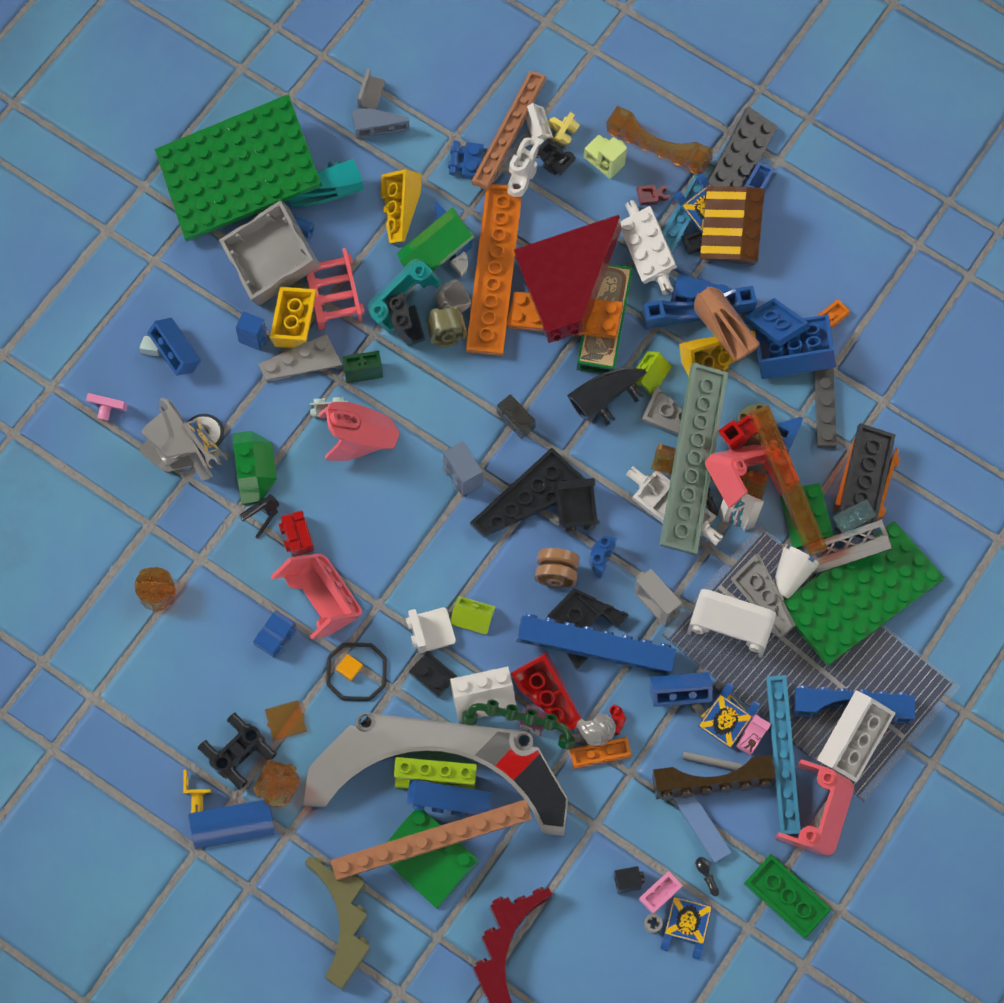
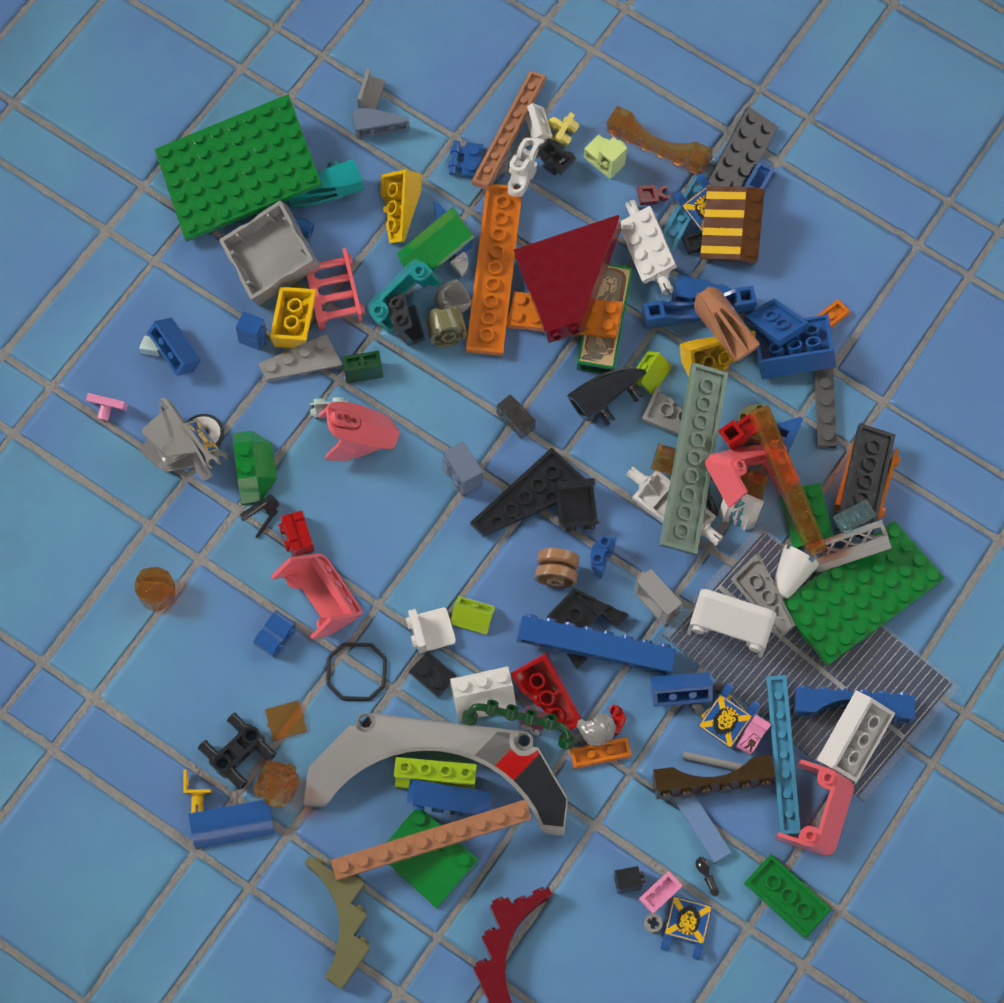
light orange tile [335,654,363,682] -> none

